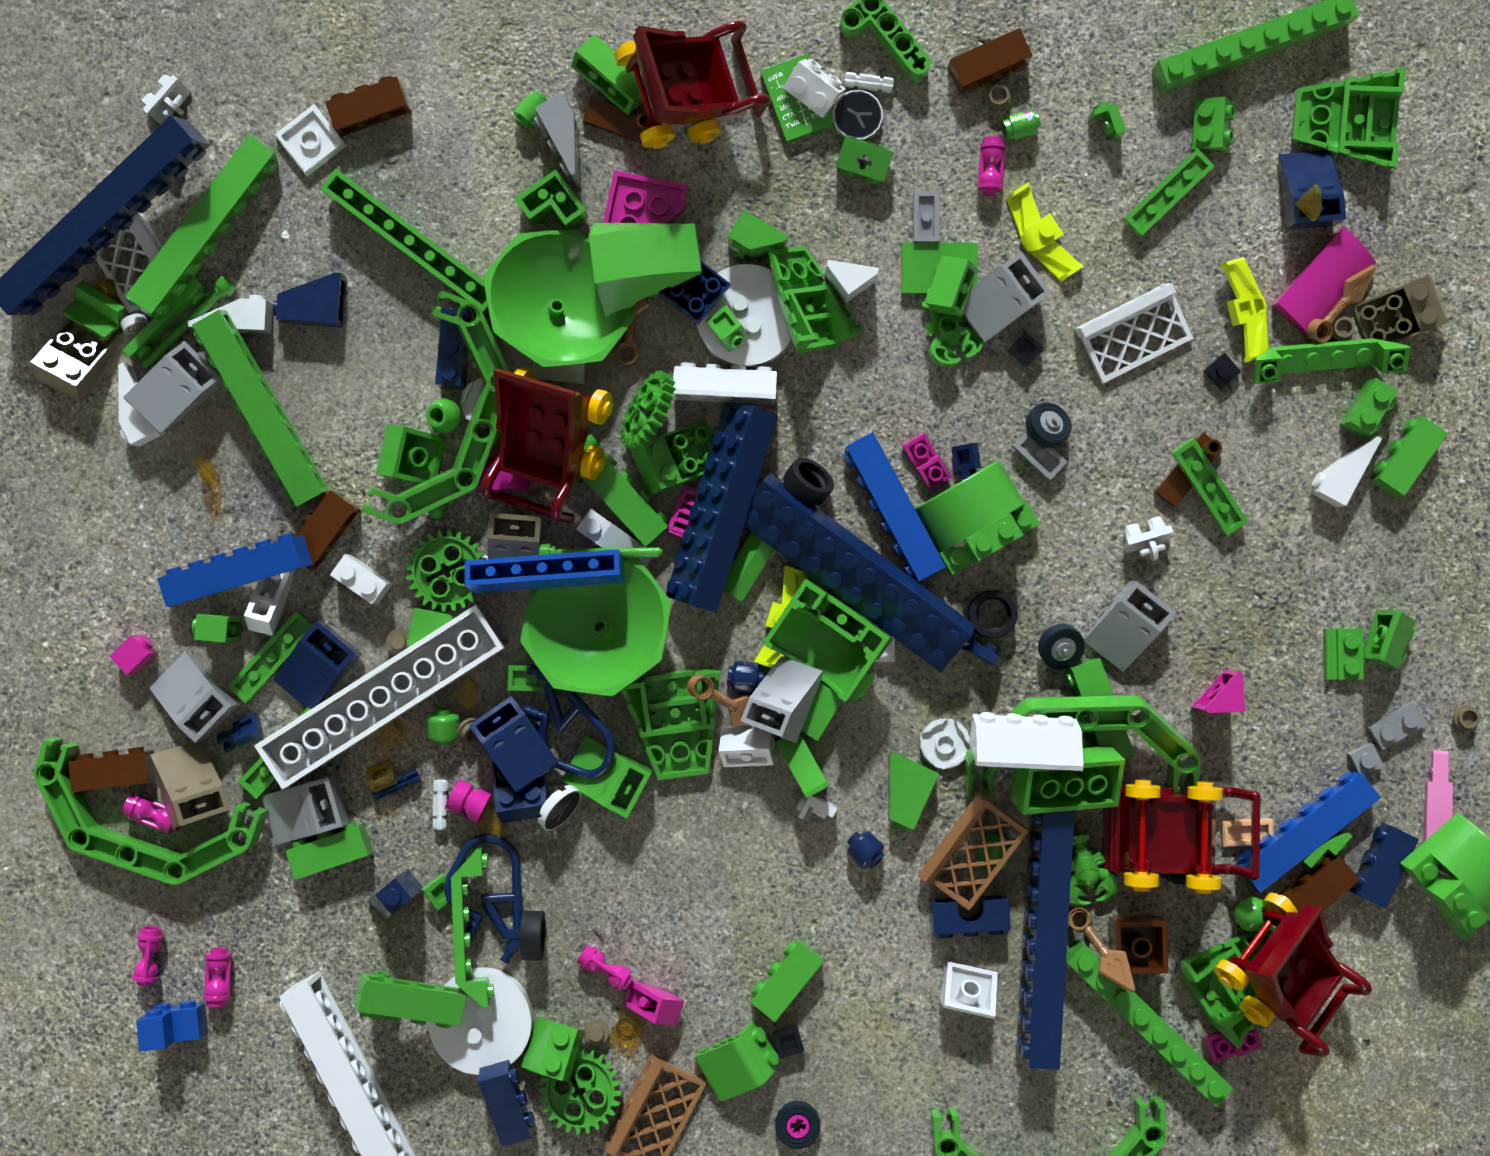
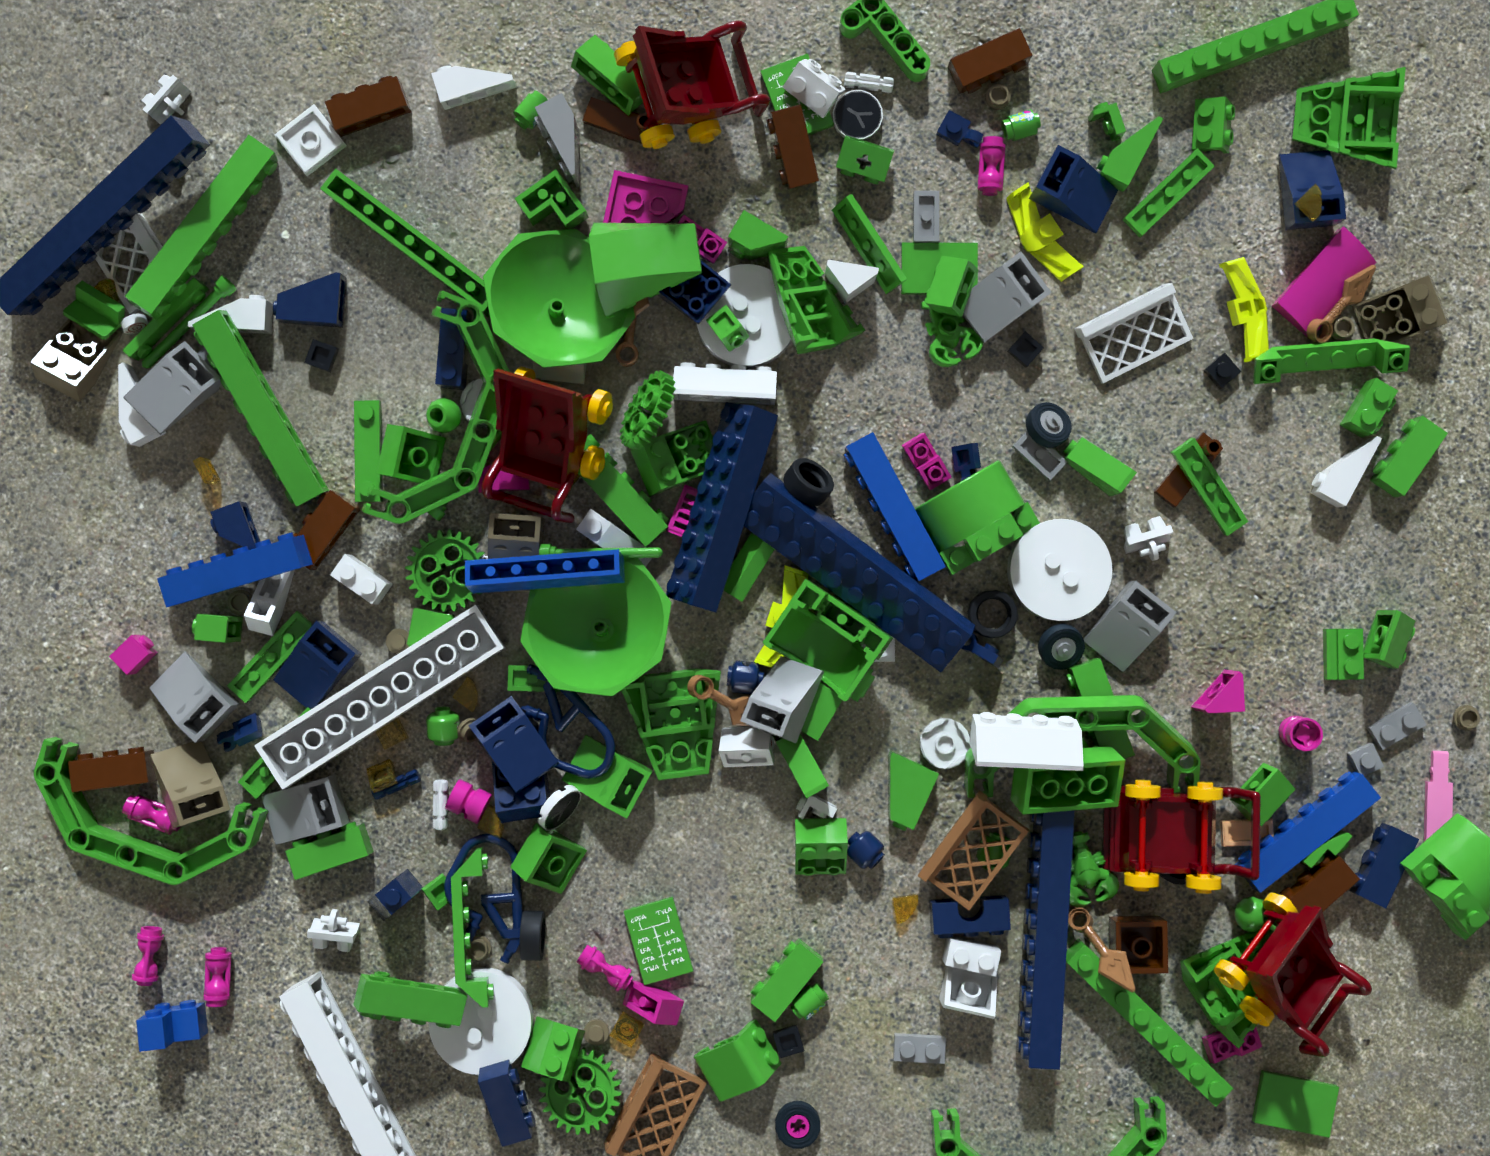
none -> dark blue slope [210,501,261,550]
none -> dark tan plate [228,590,252,615]
none -> black plate [304,339,339,373]
none -> white hips [307,909,360,952]
none -> bright green plate [354,400,383,502]
none -> white slope [431,66,517,110]
none -> dark tan plate [466,935,492,961]
none -> bright green slope [510,823,587,894]
none -> bright green tile [624,896,694,985]
none -> dark pink slope [678,215,727,264]
none -> reddish brown brick [766,104,819,190]
none -> bright green brick [791,982,829,1020]
none -> bright green slope [795,818,848,876]
none -> bright green plate [832,194,907,294]
none -> clear yellow tile [892,893,918,924]
none -> light grey plate [893,1033,946,1064]
none -> dark blue plate [936,110,984,148]
none -> white brick [942,936,1001,977]
none -> white brick [1007,519,1112,621]
none -> dark blue slope [1029,145,1118,234]
none -> bright green slope [1063,437,1137,496]
none -> bright green slope [1096,116,1163,192]
none -> bright green brick [1230,763,1295,827]
none -> bright green tile [1252,1070,1339,1138]
none -> dark pink wheel [1278,716,1323,751]

